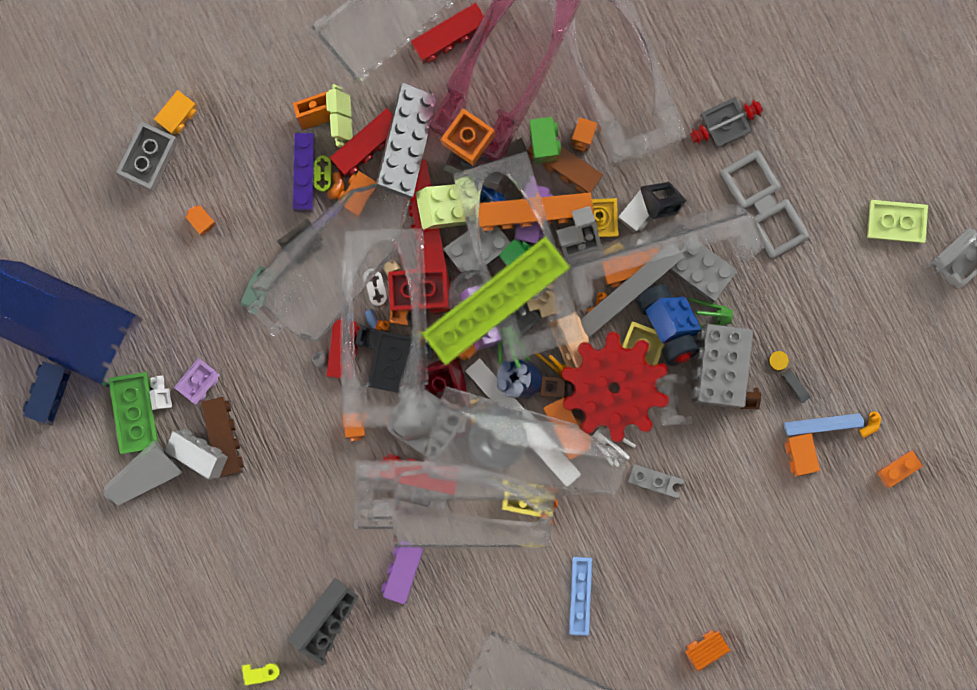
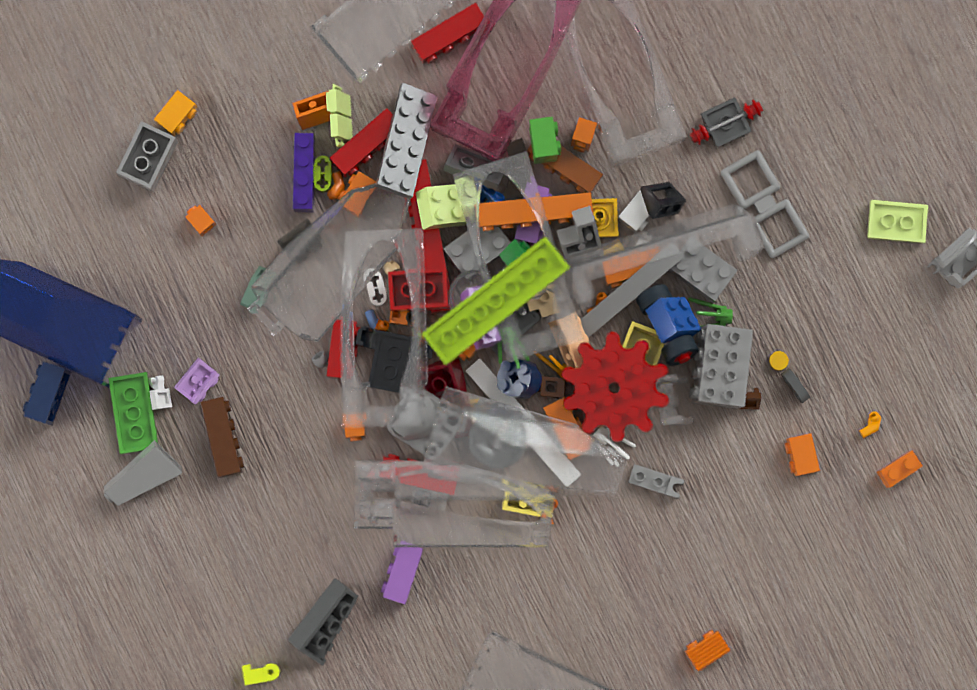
brick [165,429,228,479] -> none
orange brick [441,108,496,166] -> none
light blue tile [569,557,592,636] -> none
light blue tile [784,413,864,436] -> none

